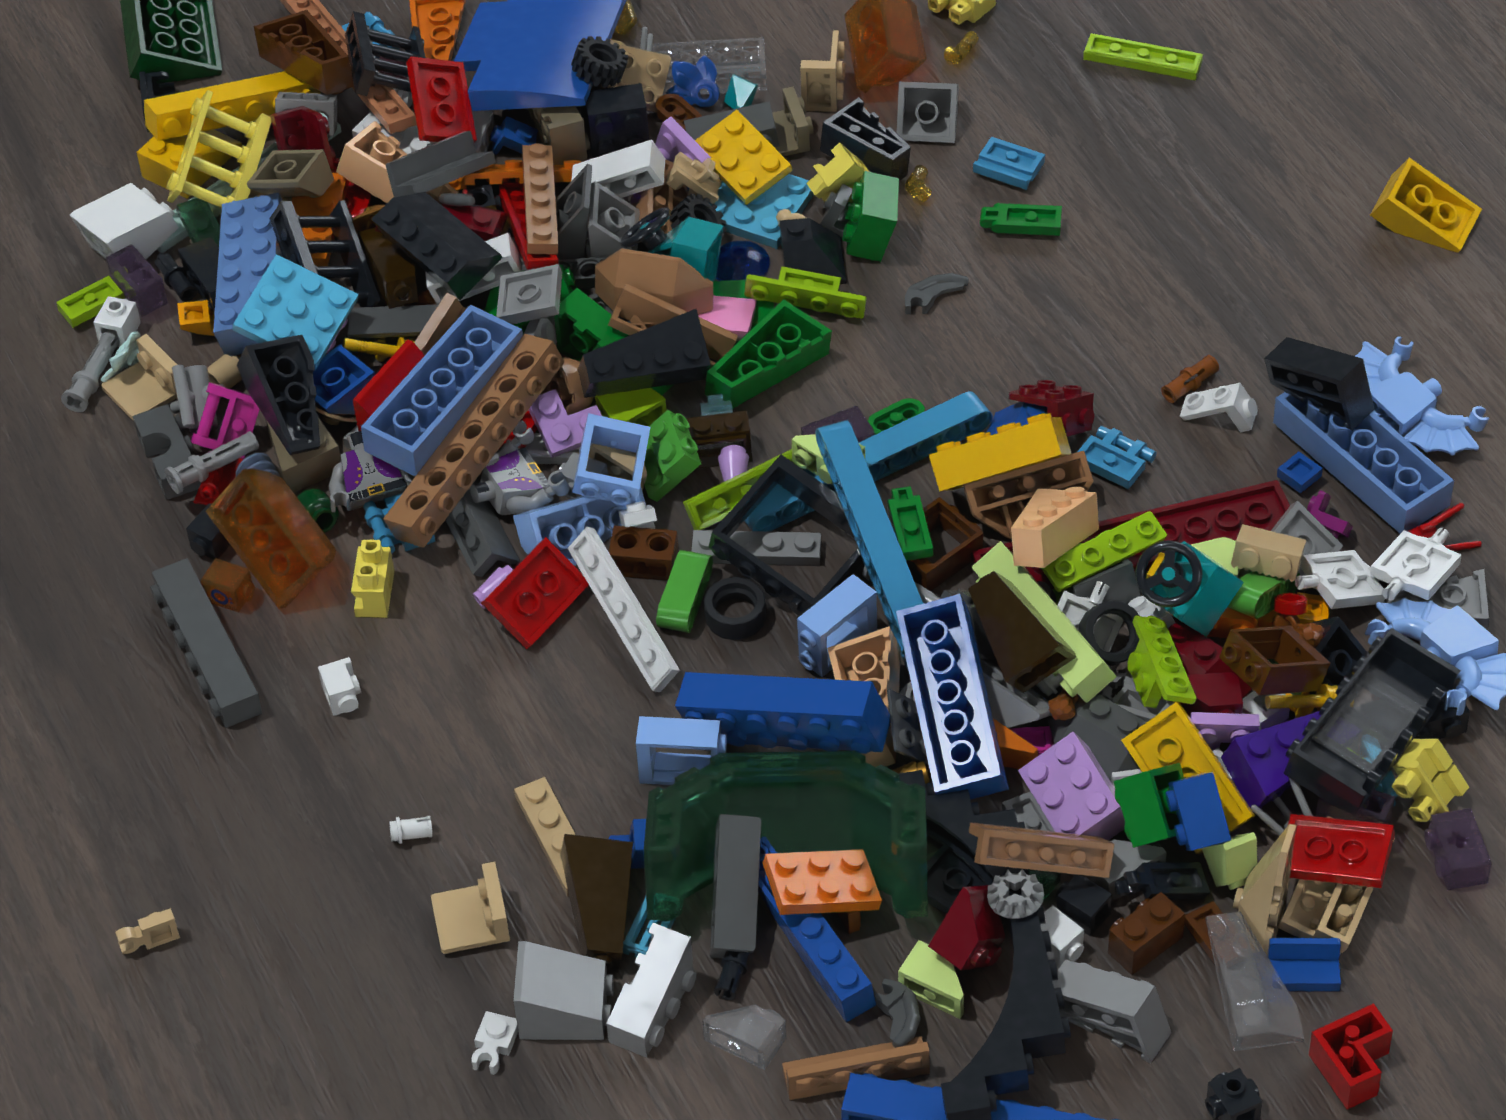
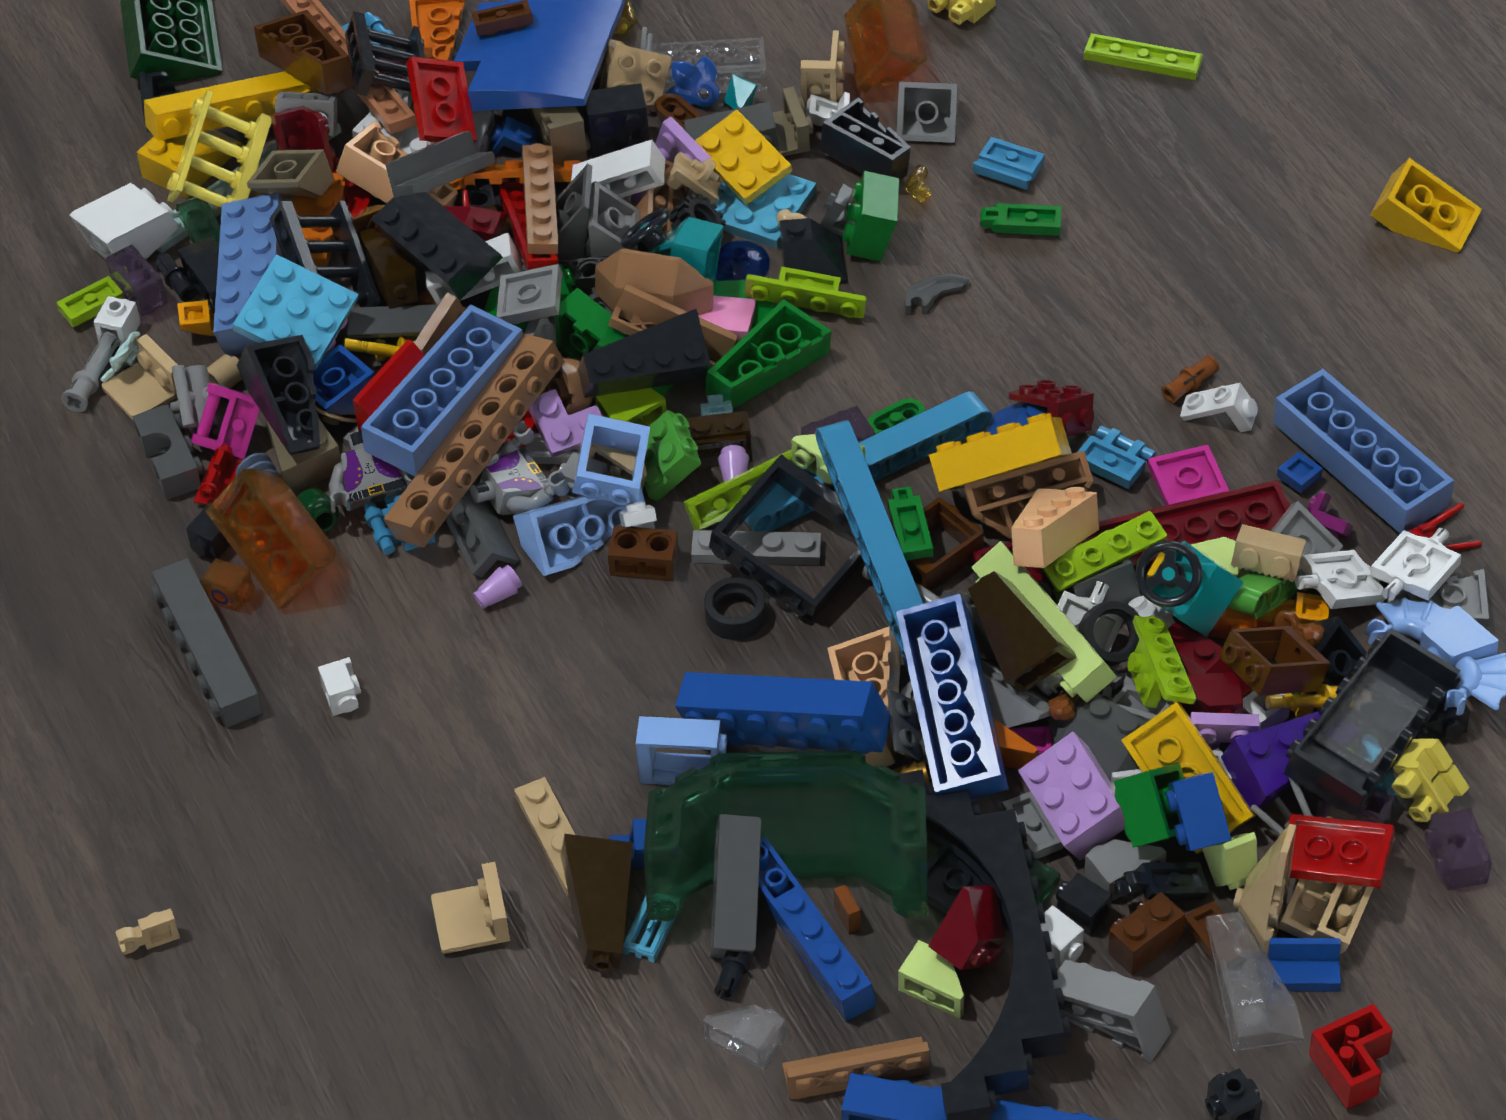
light grey pin [165,431,259,494] -> none
light yellow hips [351,540,395,618] -> none
white pin [389,816,433,844] -> none
dark grey piece [439,193,475,207] -> none
white plate [472,1011,518,1075] -> none
red plate [481,537,589,649] -> none
light grey slope [514,941,614,1040] -> none
white tile [567,527,680,692] -> none
black tyre [571,36,628,88] -> none
wedge [606,923,696,1058] -> none
bright green beam [656,550,713,633] -> none
orange plate [763,849,882,915] -> none
light blue window [797,574,877,677] -> none
light yellow hips [806,143,870,203] -> none
dark grey piece [875,979,921,1048] -> none
clear yellow arm [944,31,979,64] -> none
medium nougat fence [969,822,1114,878] -> none
light grey gear [987,869,1044,919] -> none
black wedge [1264,337,1374,431] -> none
red tile [1274,593,1307,615] -> none
light blue torso [1355,337,1489,456] -> none
none -> reddish brown plate [471,0,534,36]
none -> white bracket [806,91,850,126]
none -> dark pink plate [1147,445,1230,506]

